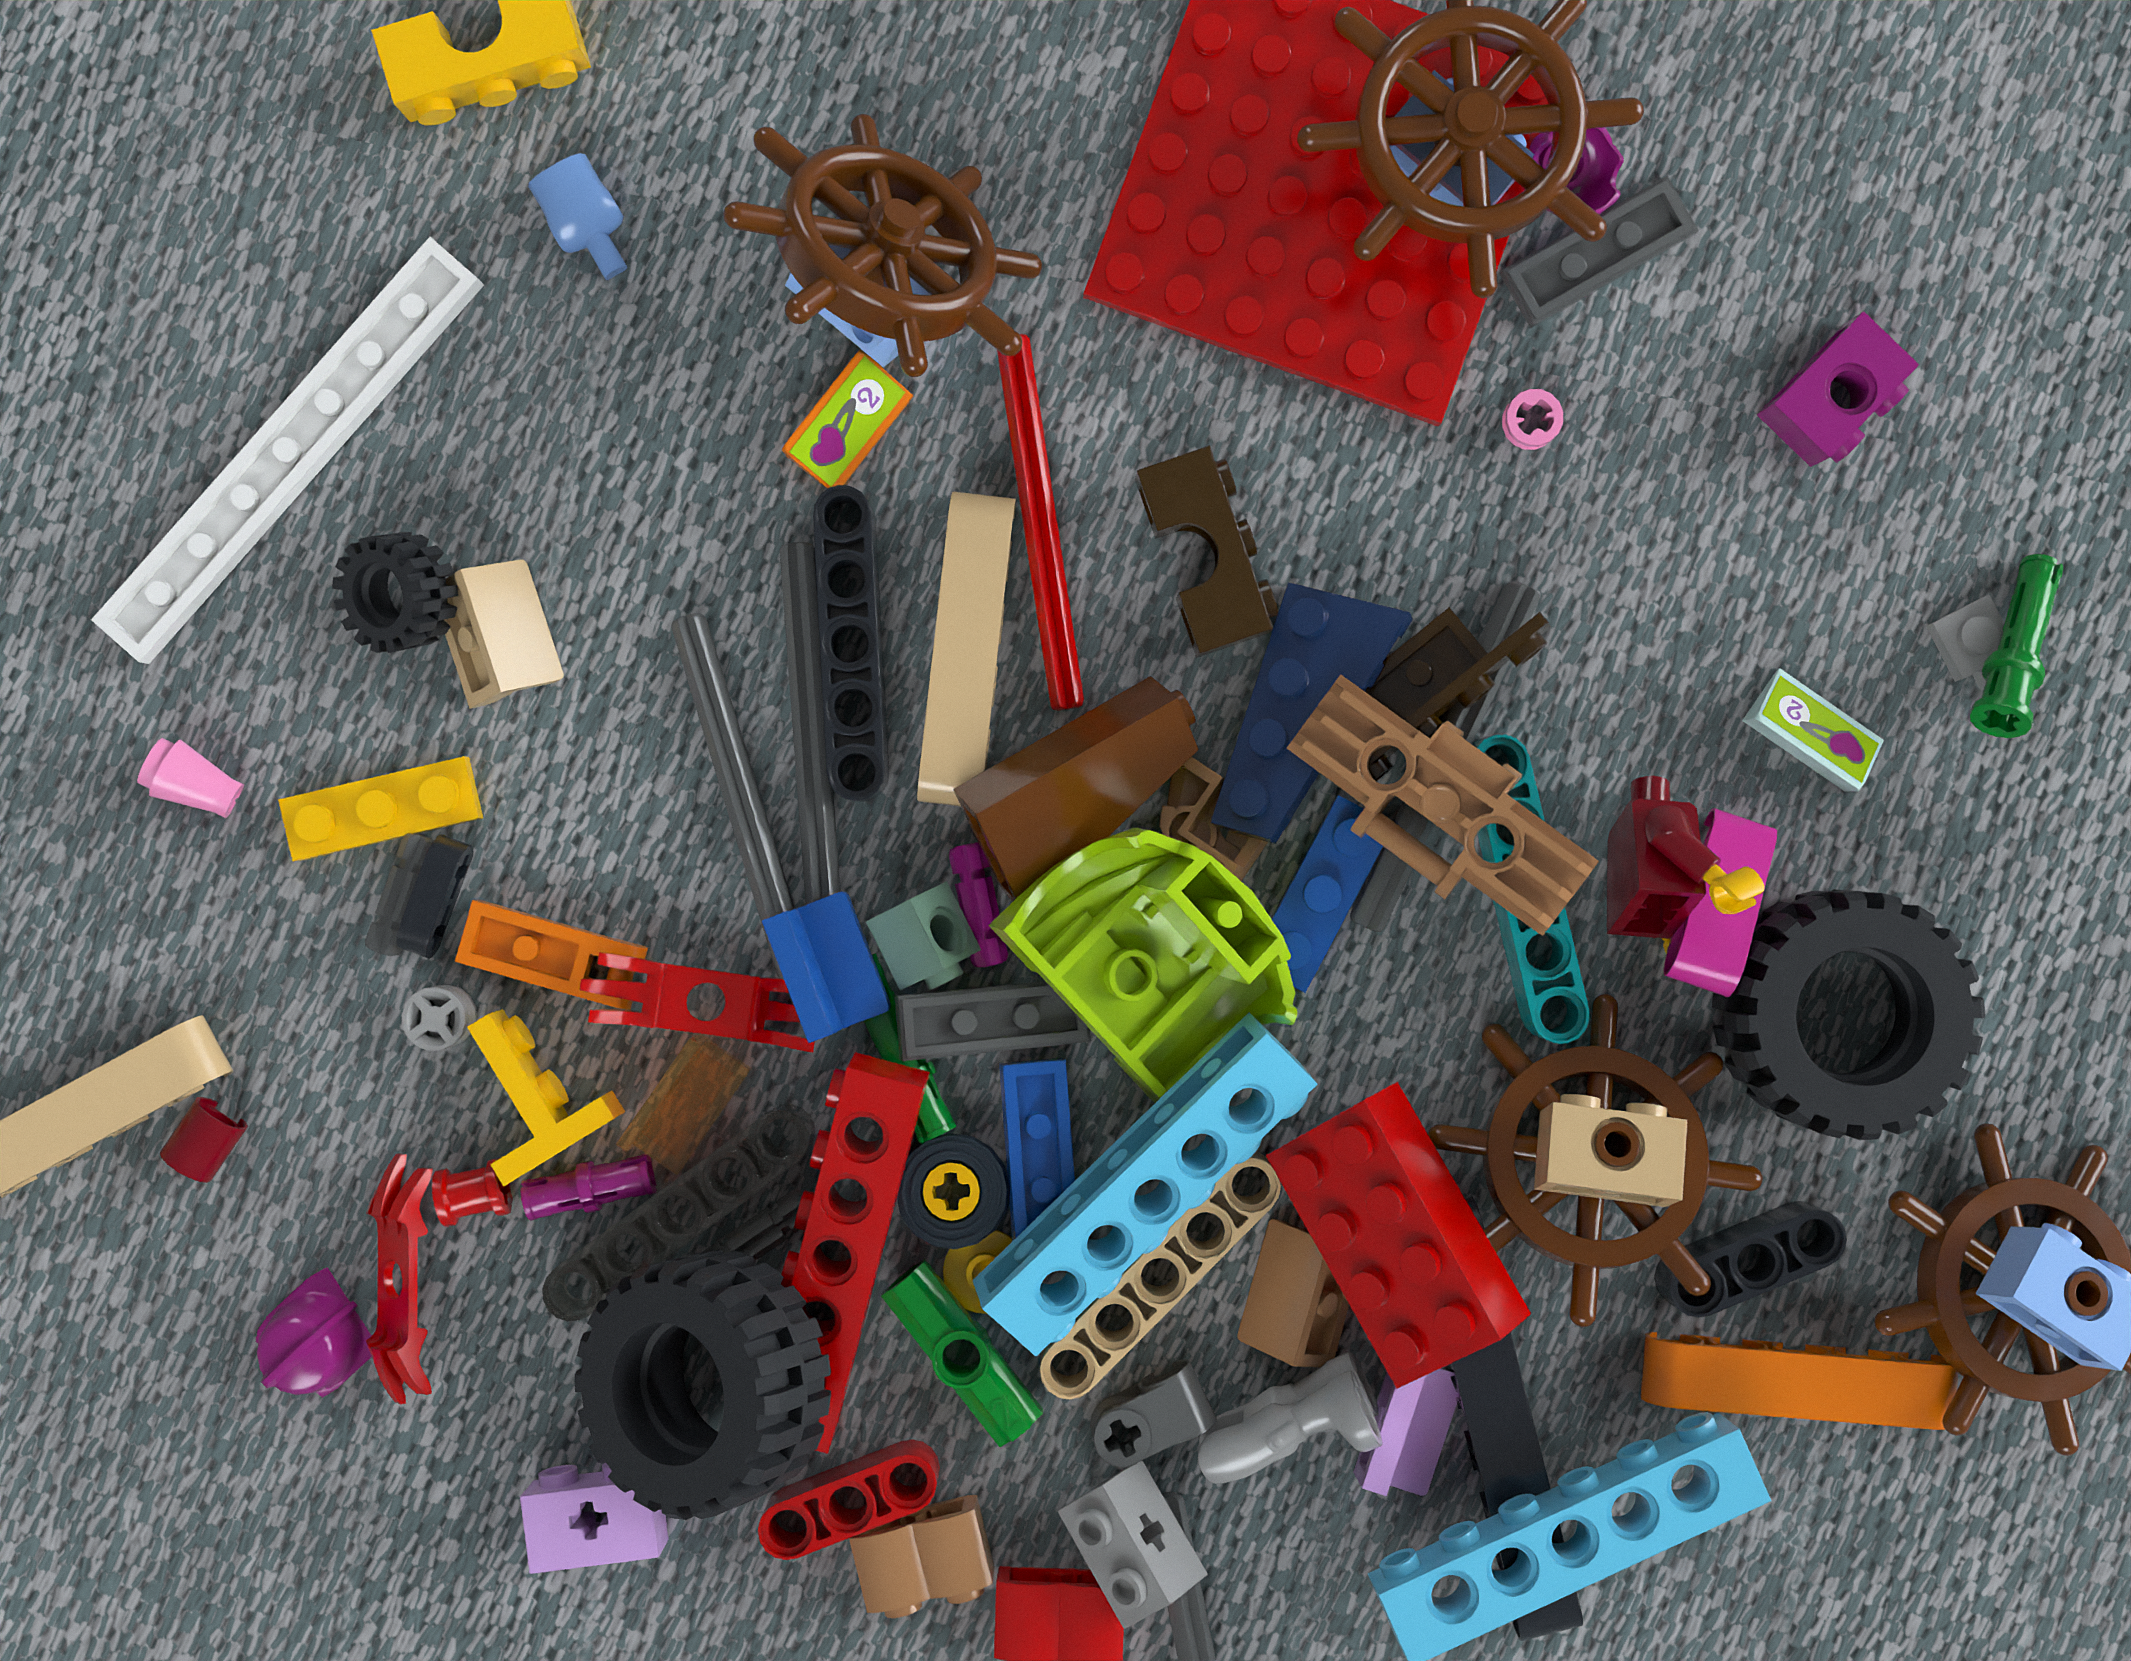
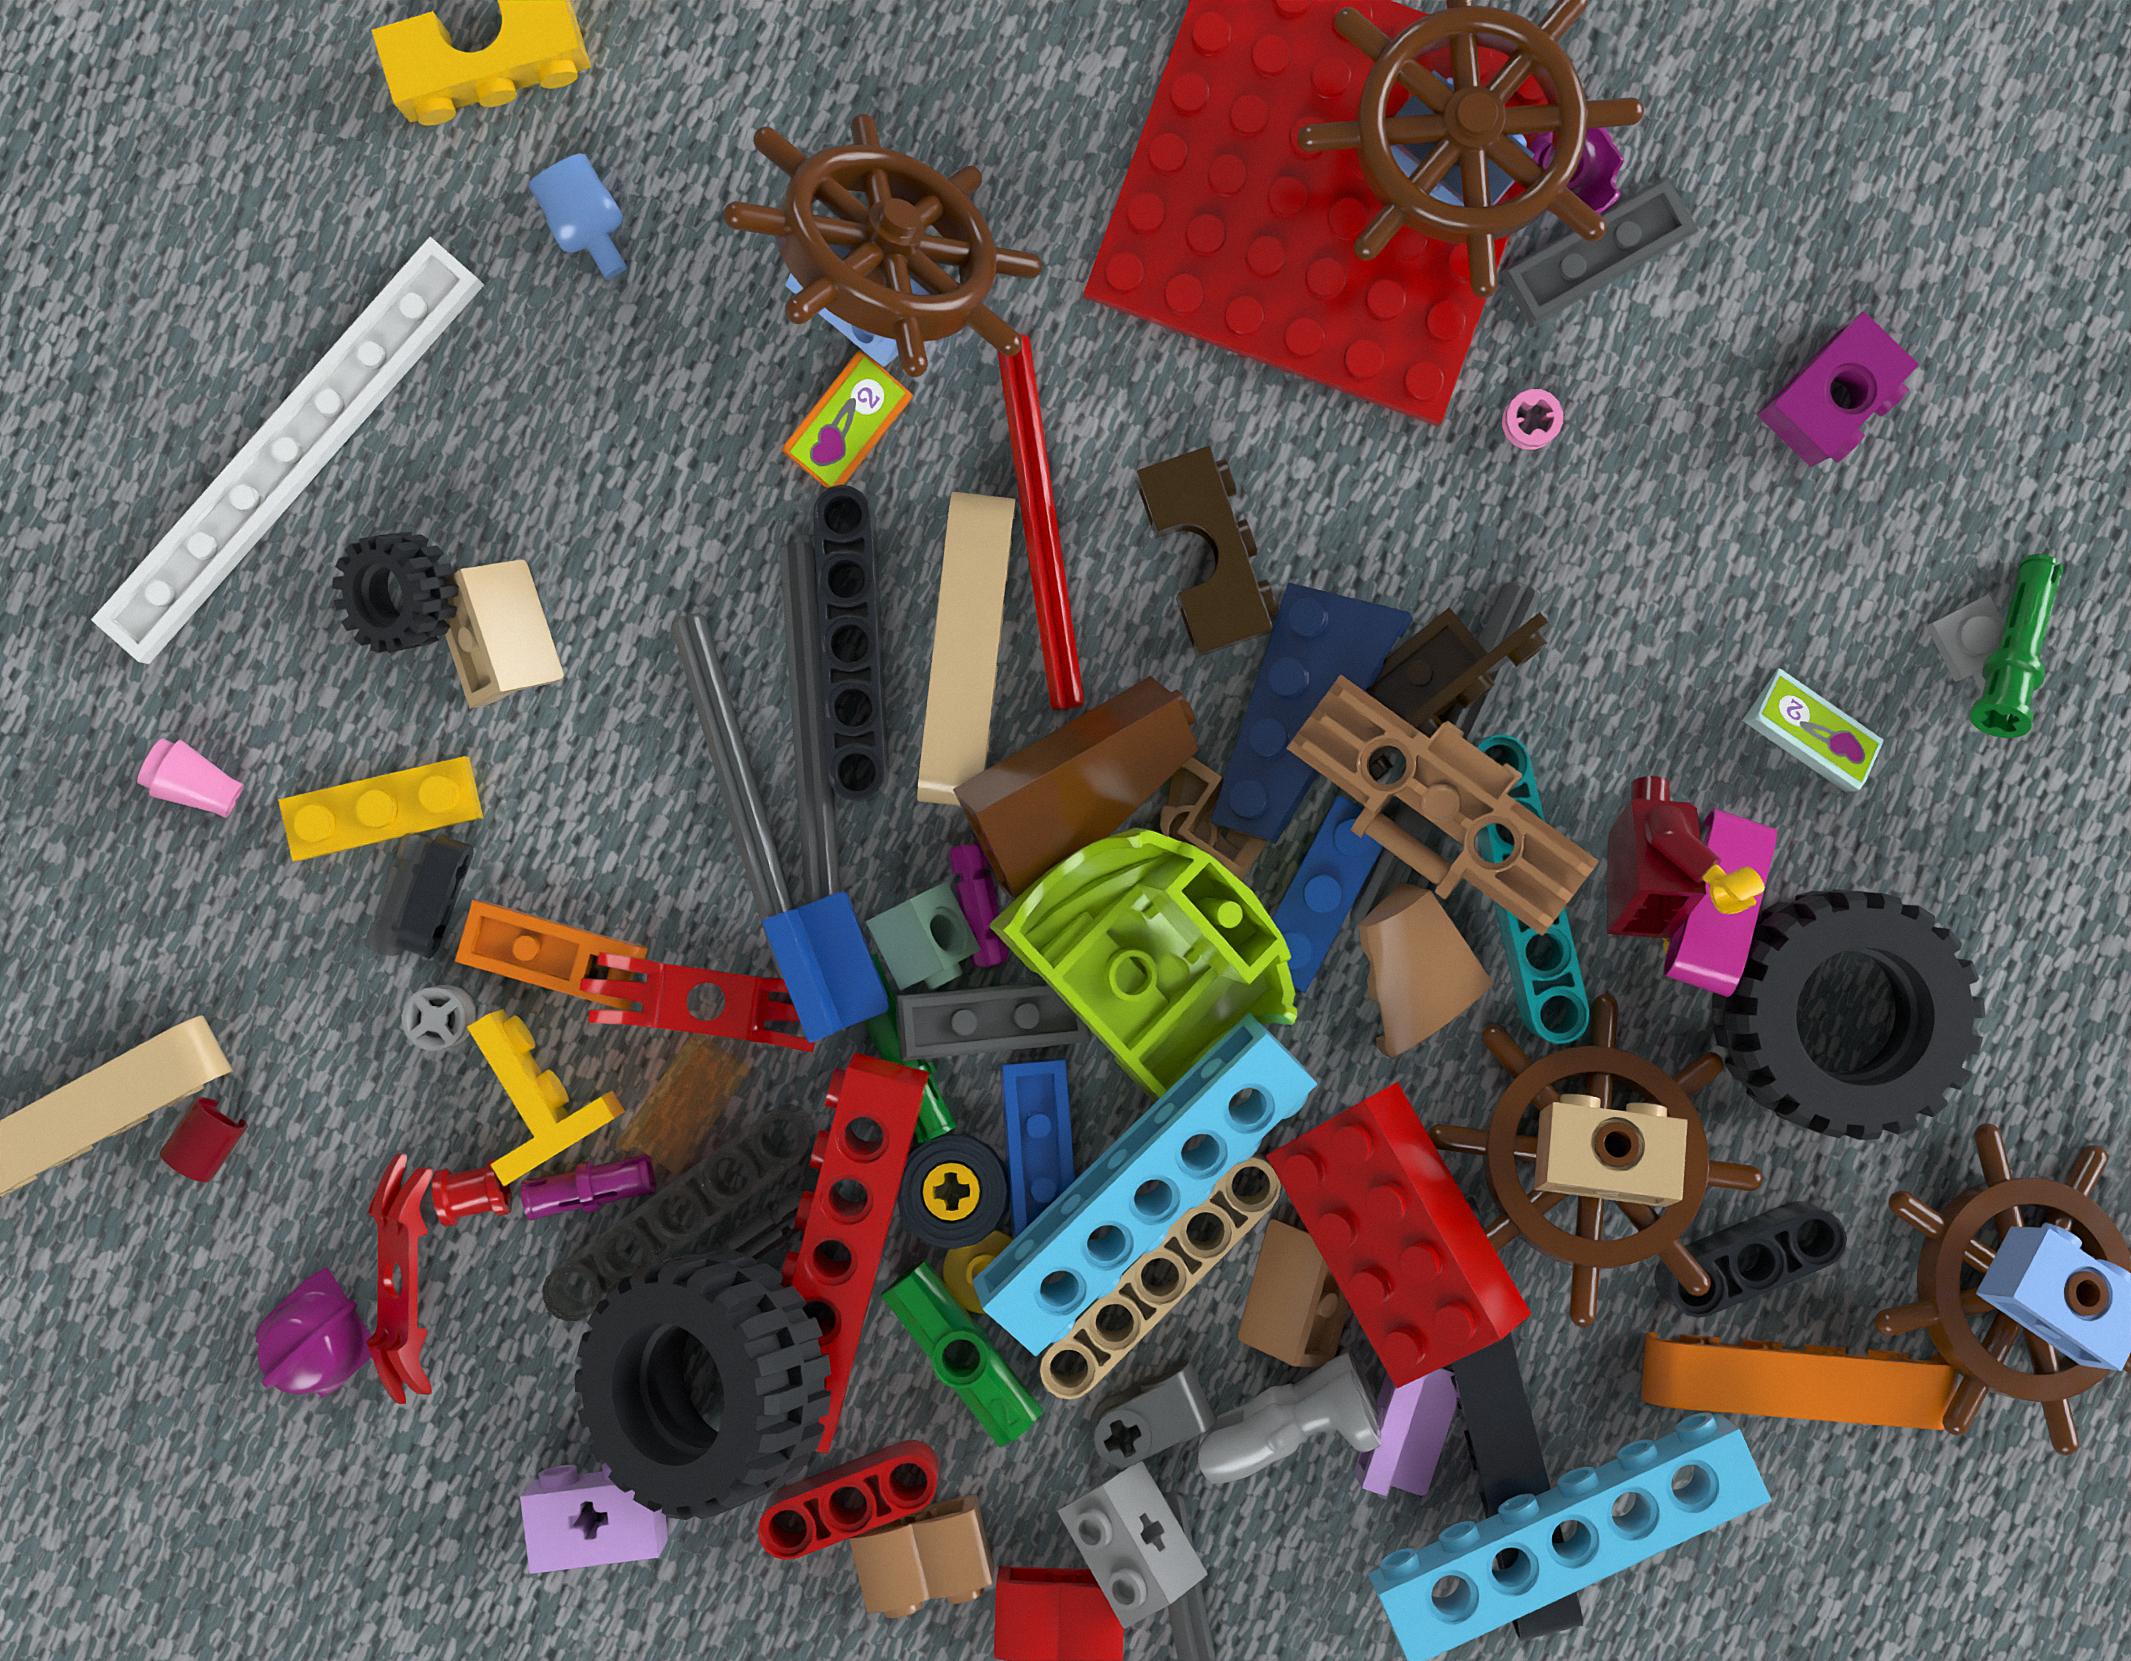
none -> medium nougat slope [1358,882,1494,1058]

